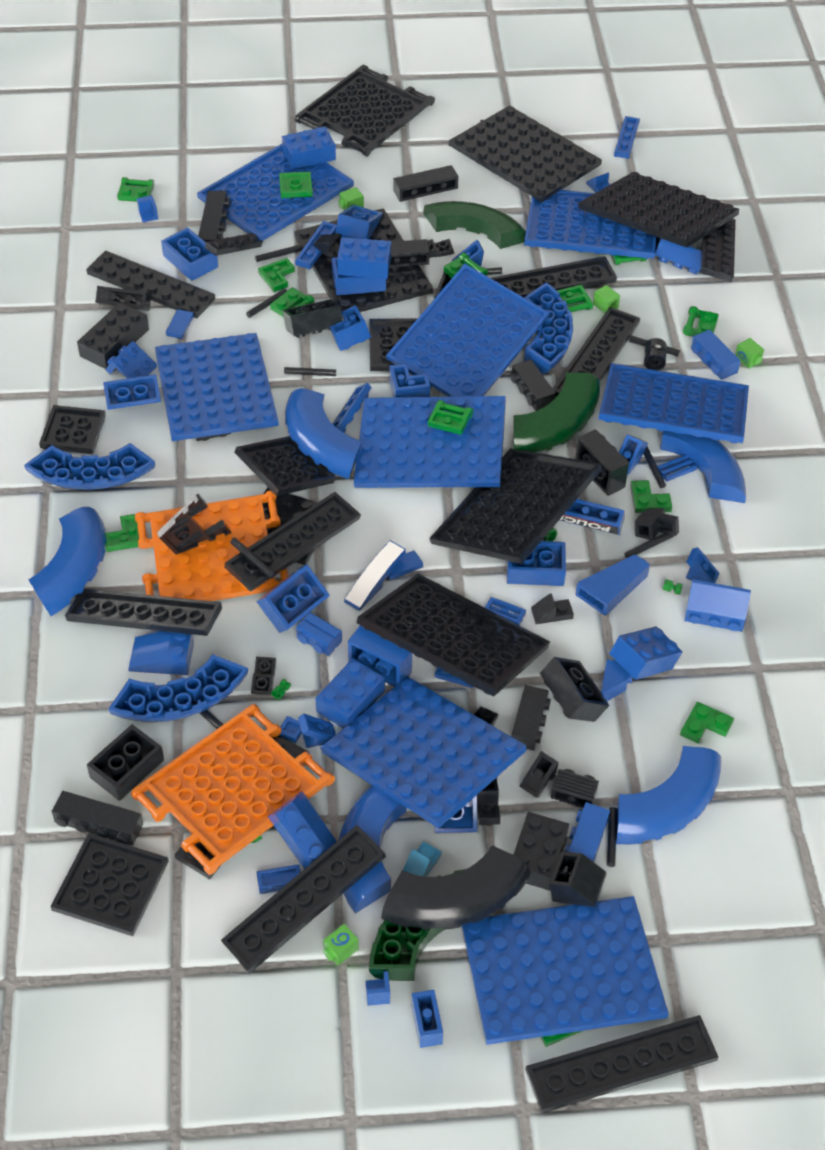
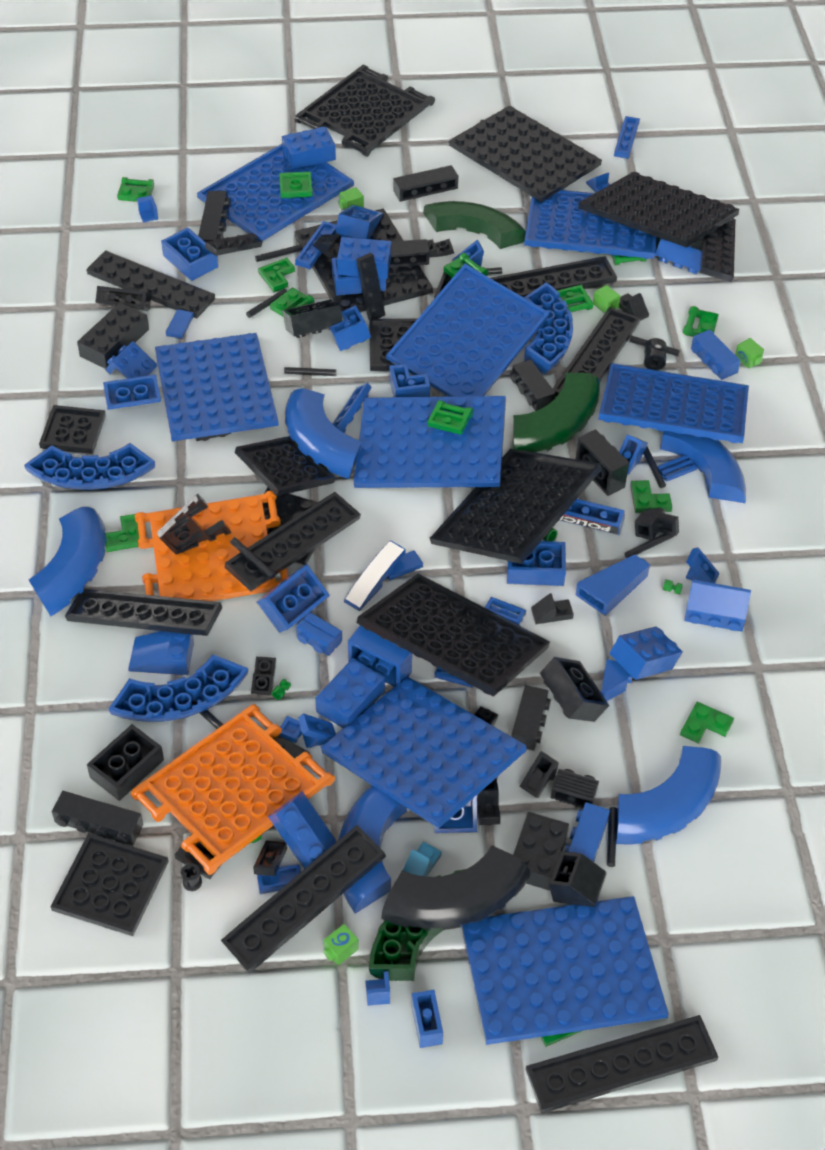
none -> black bush [181,863,202,891]
none -> black plate [253,840,287,876]
none -> black plate [356,253,385,320]
none -> black slope [619,293,649,321]

